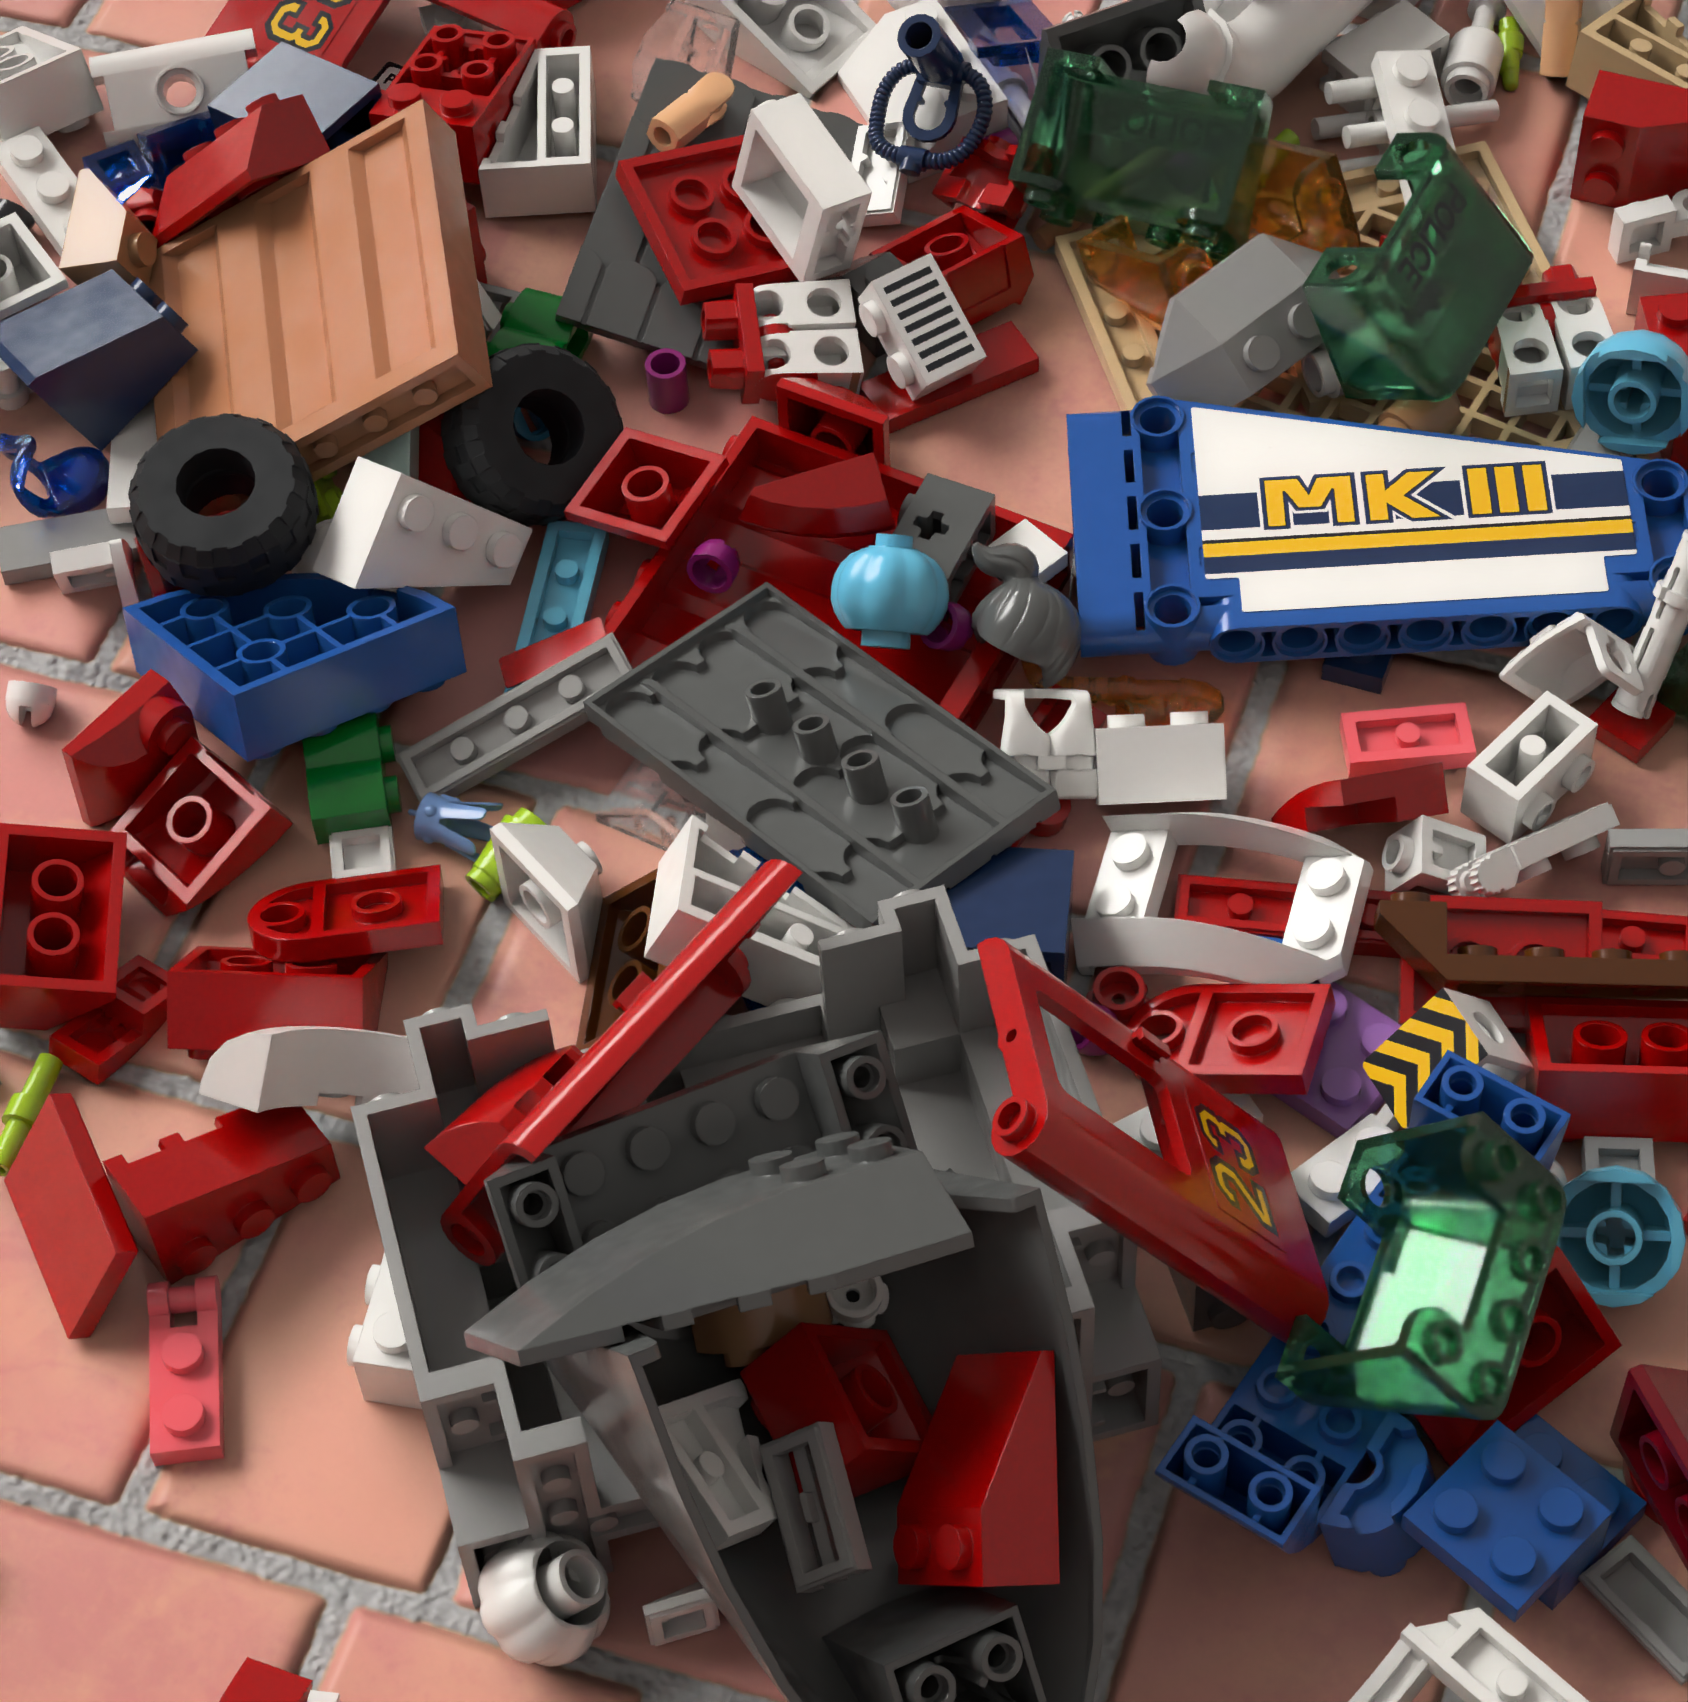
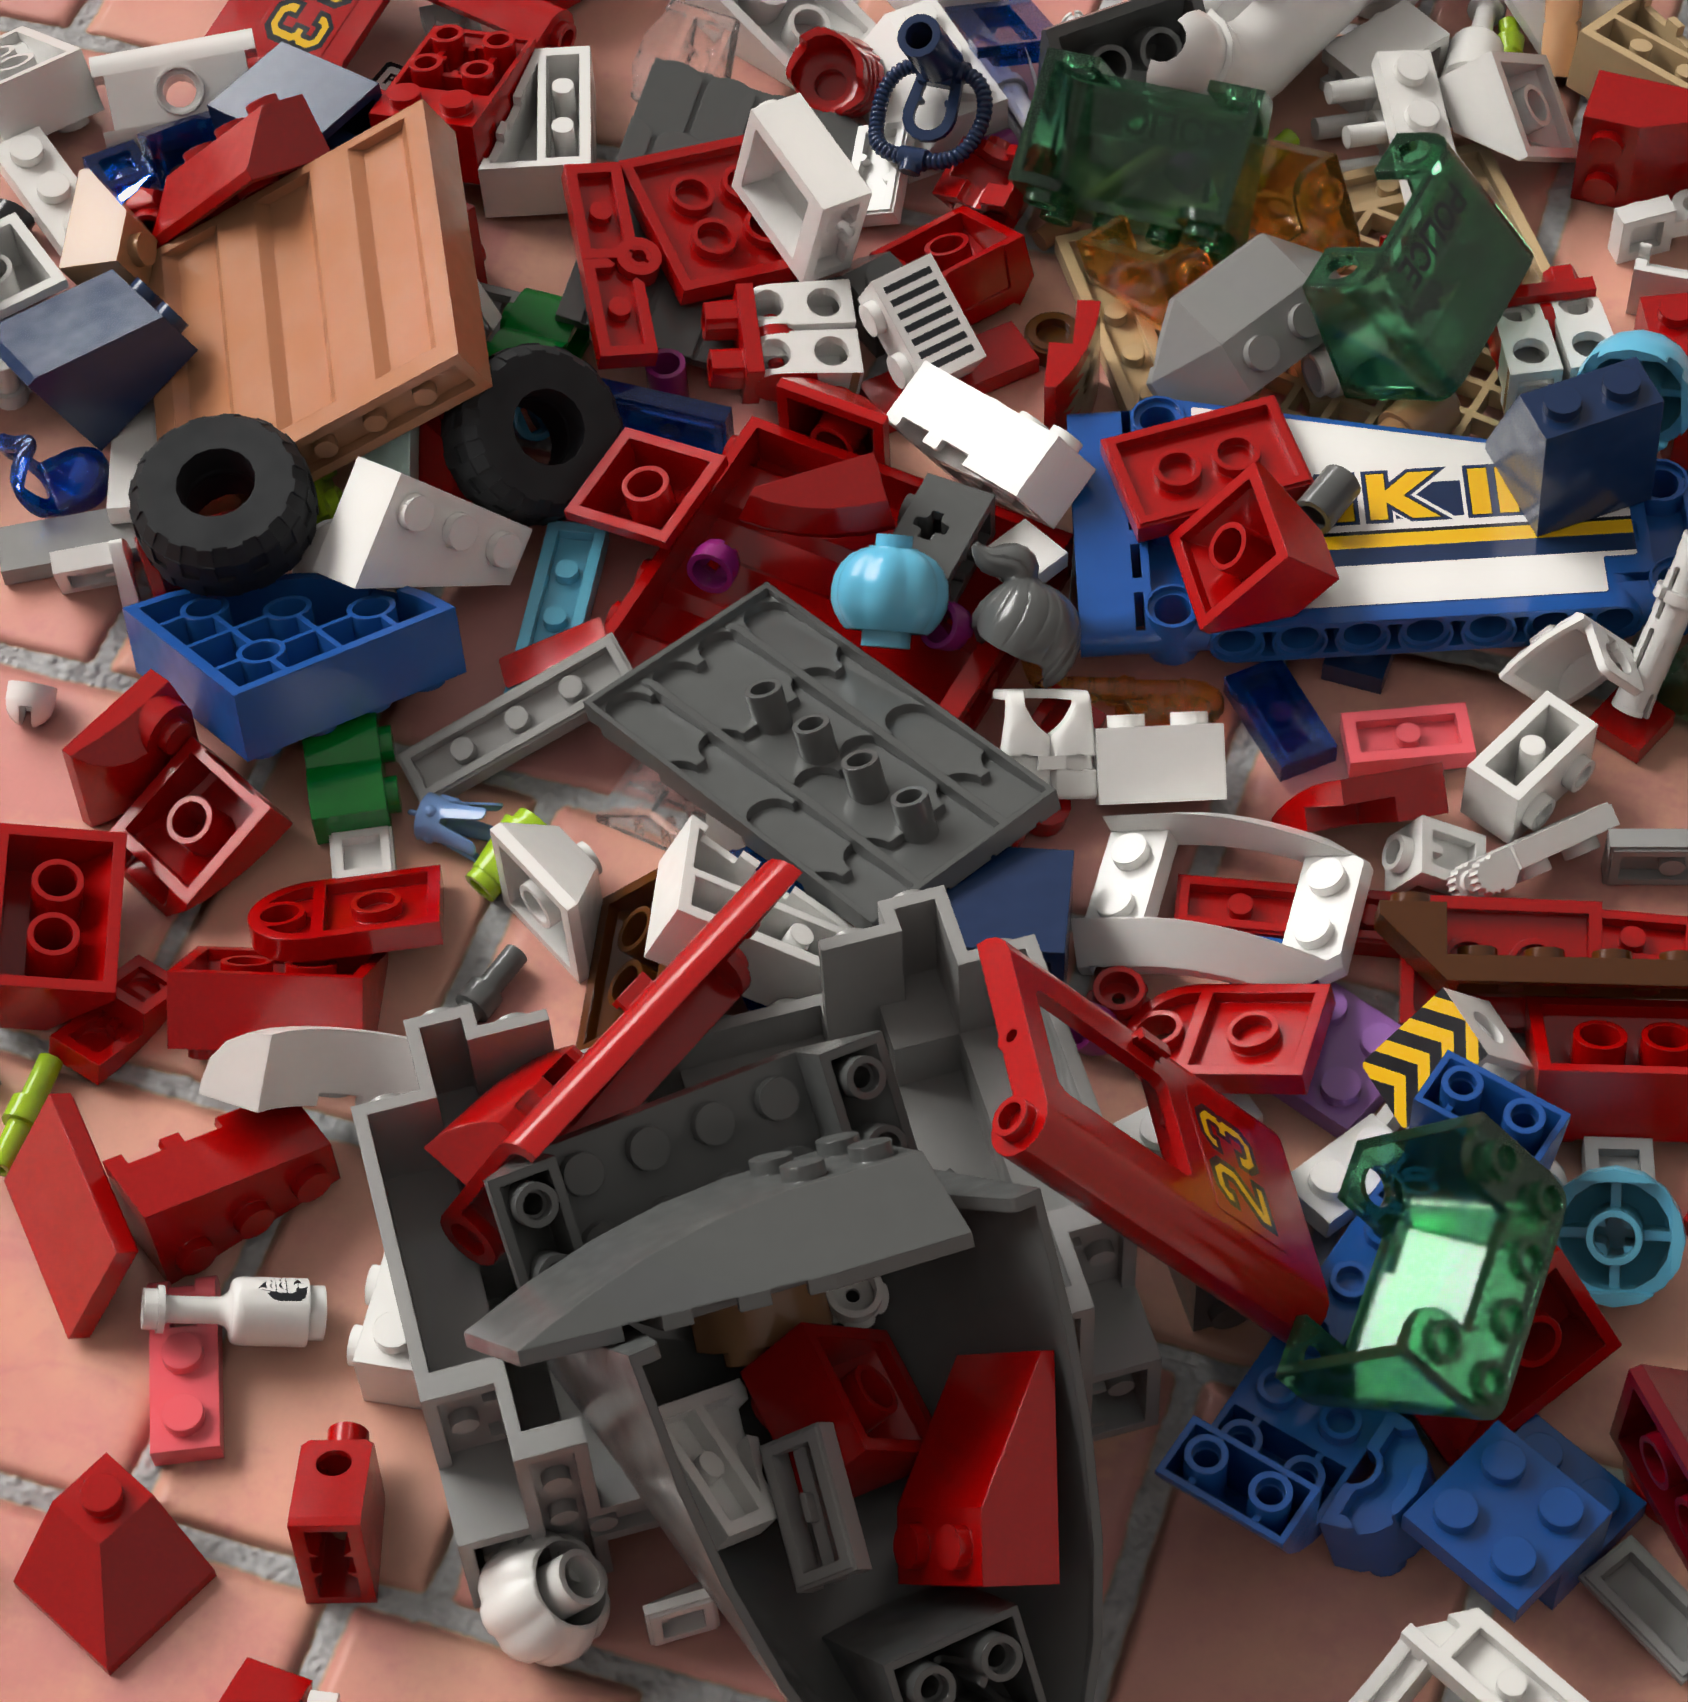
light nougat bar [646,72,735,152] -> none
none -> red slope [13,1452,217,1675]
none -> white piece [140,1276,327,1347]
none -> red torso [287,1421,385,1604]
none -> dark grey bar [456,944,527,1022]
none -> red hinge [561,162,662,370]
none -> clear blue tile [601,378,734,455]
none -> red hair [786,26,884,119]
none -> white wedge [886,361,1096,529]
none -> reddish brown tile [1024,312,1075,367]
none -> red slope [1044,300,1101,431]
none -> red tile [1100,395,1314,543]
none -> red slope [1168,461,1339,634]
none -> clear blue plate [1223,660,1338,782]
none -> dark grey hinge [1296,464,1361,534]
none -> white slope [1438,51,1578,163]
none -> dark blue slope [1485,357,1664,537]

